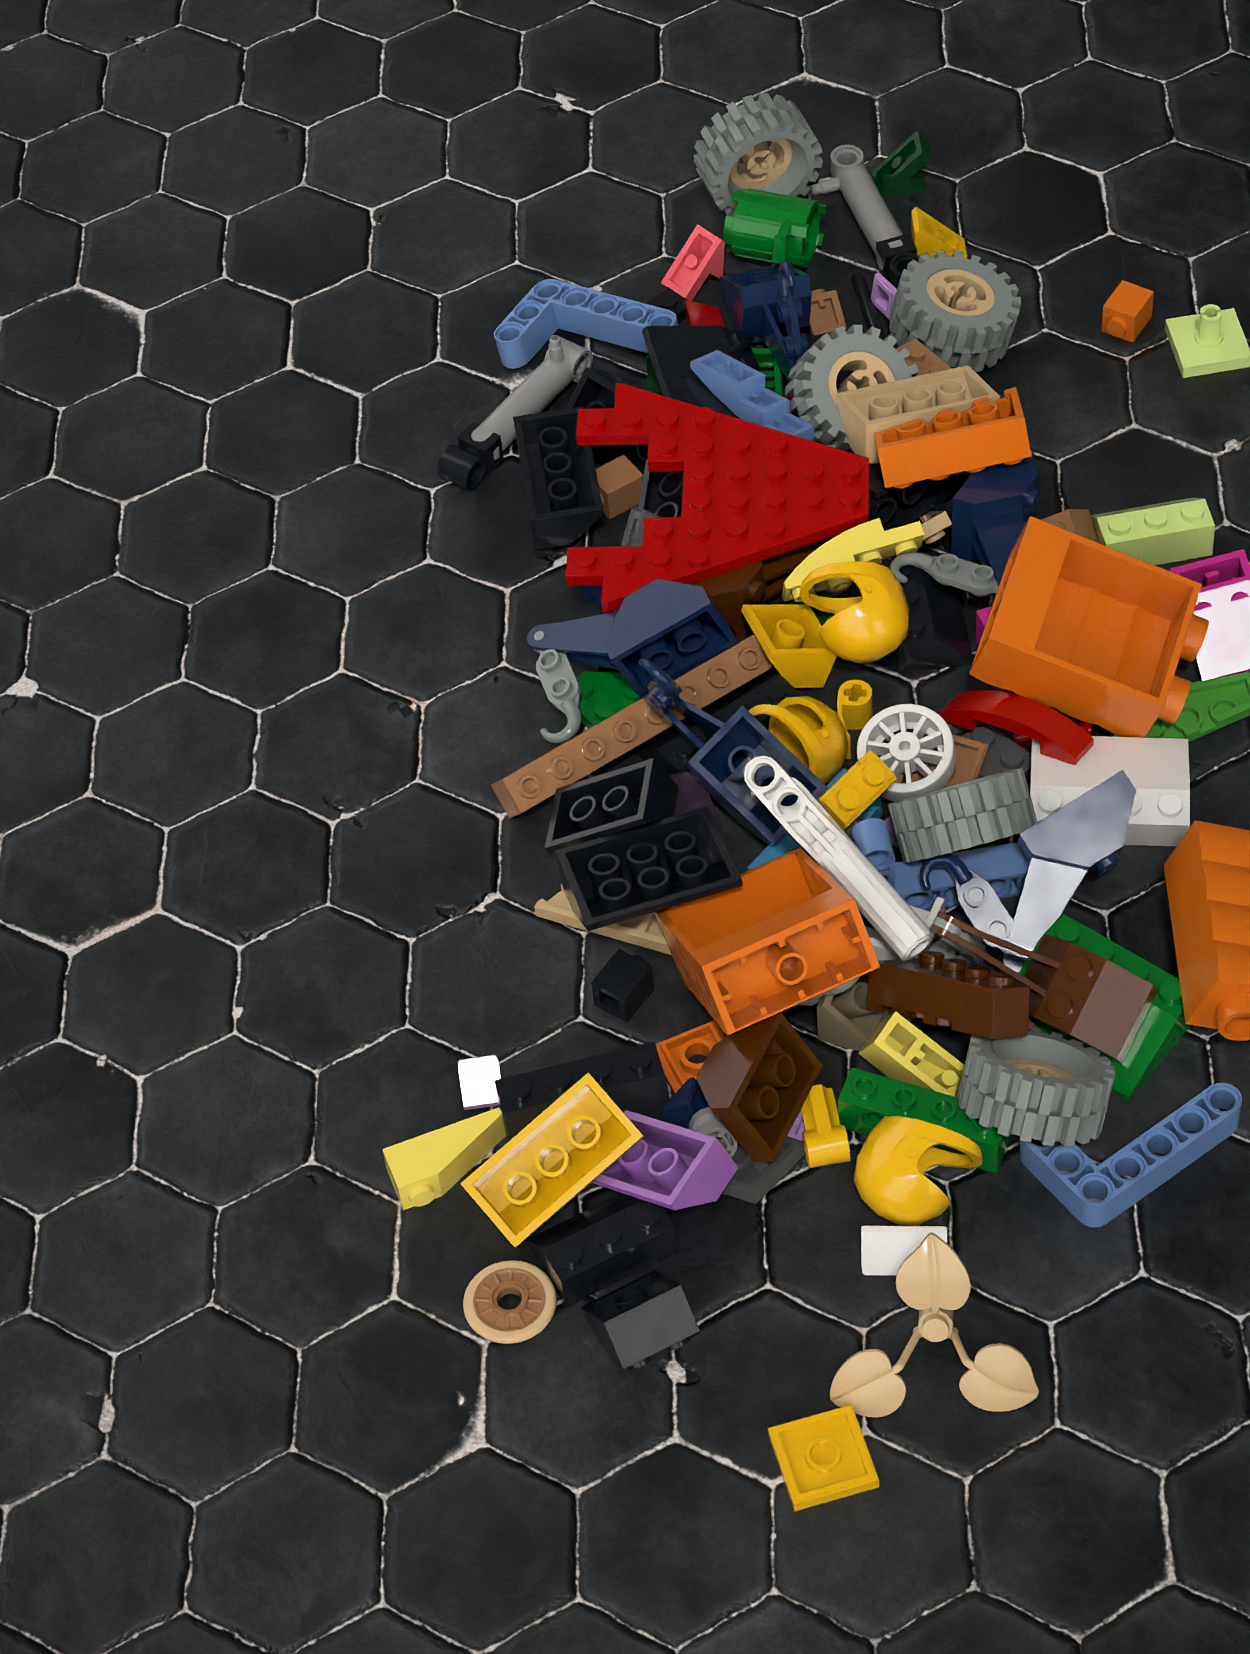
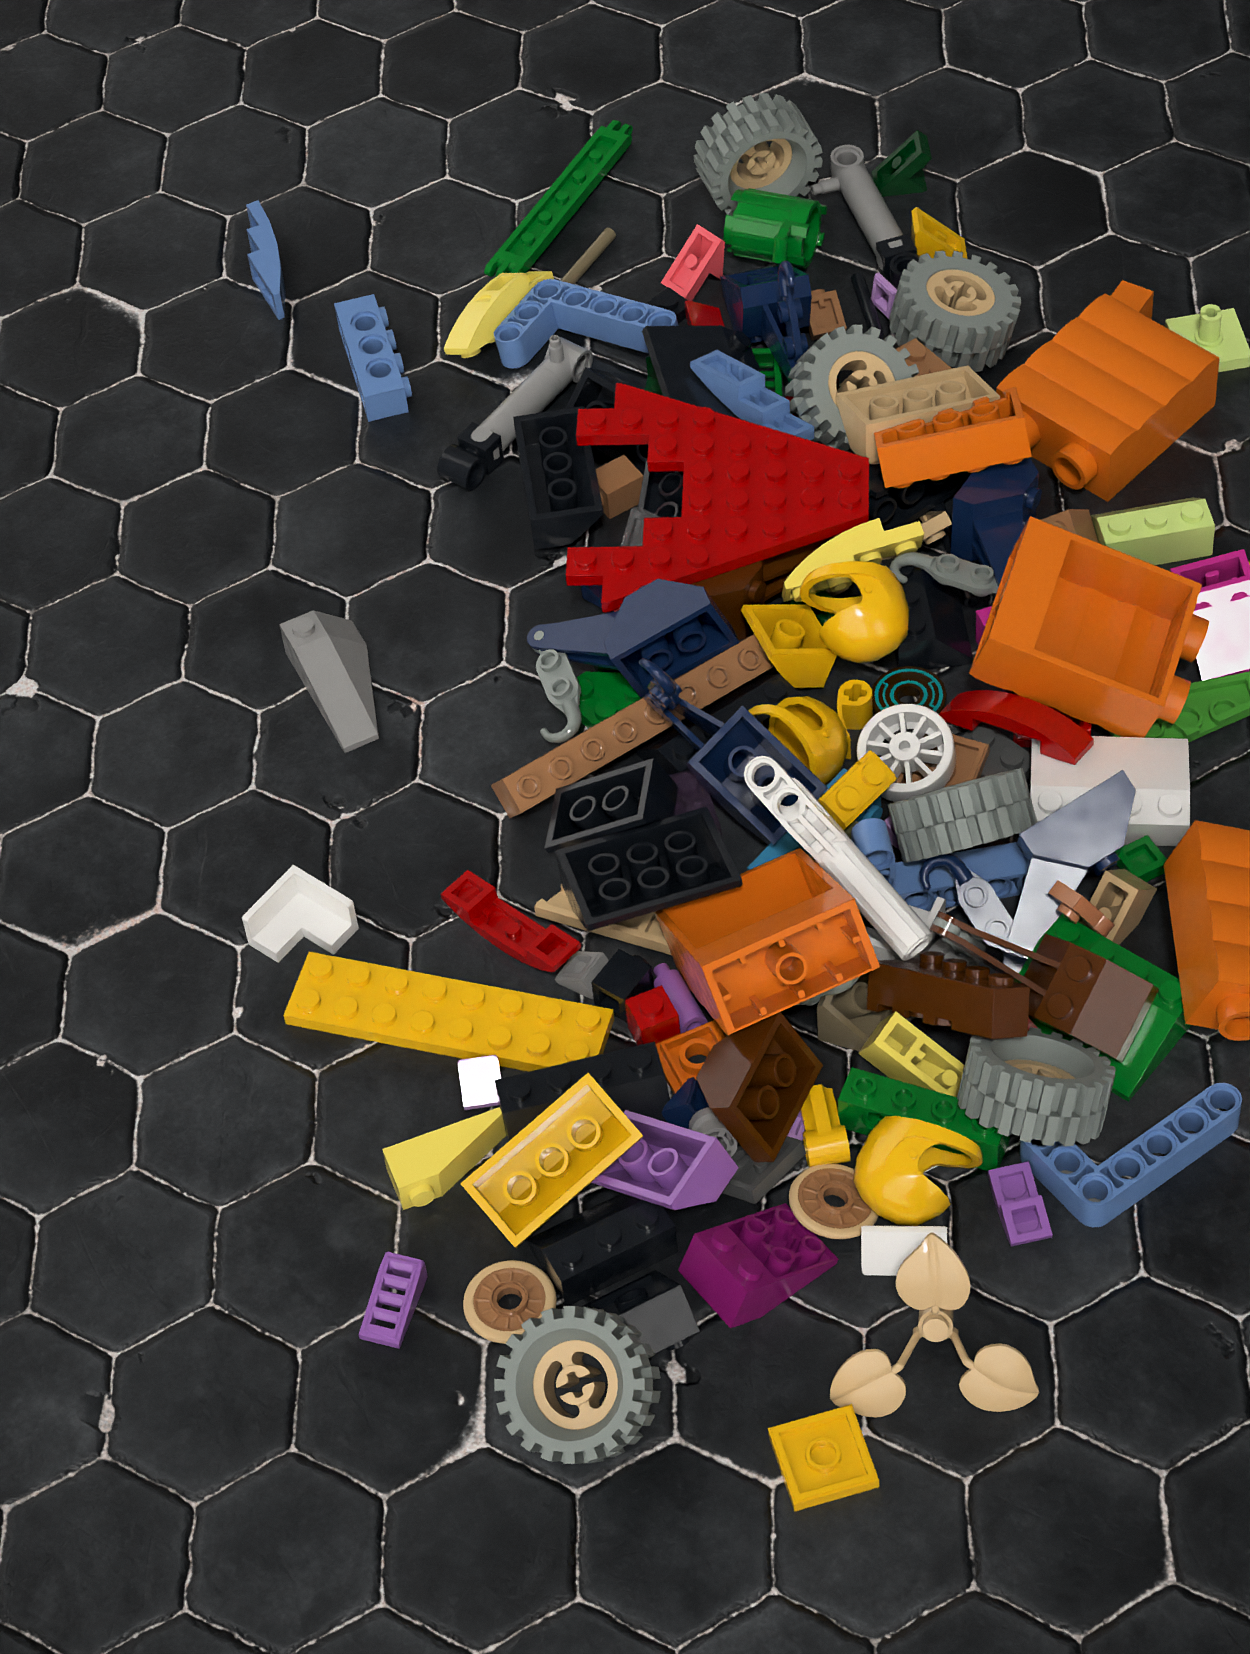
none -> white panel [242,865,359,963]
none -> medium blue slope [246,200,286,320]
none -> light grey wedge [279,610,379,753]
none -> yellow plate [283,952,615,1072]
none -> medium blue brick [334,294,412,422]
none -> medium lavender slope [358,1252,428,1349]
none -> red slope [441,870,581,972]
none -> light yellow slope [444,271,554,358]
none -> green hinge [484,120,633,277]
none -> light grey wheel [494,1306,661,1464]
none -> light grey slope [555,951,609,999]
none -> dark tan bar [560,228,616,284]
none -> red brick [625,985,680,1045]
none -> medium lavender cylinder [653,963,707,1033]
none -> magenta slope [678,1203,839,1328]
none -> medium nougat wheel [789,1164,879,1239]
none -> dark brown tile [872,666,947,715]
none -> medium lavender slope [987,1161,1053,1247]
none -> orange brick [996,293,1220,502]
none -> nougat plate [1048,880,1115,937]
none -> tan slope [1079,869,1157,945]
none -> green plate [1117,835,1167,882]

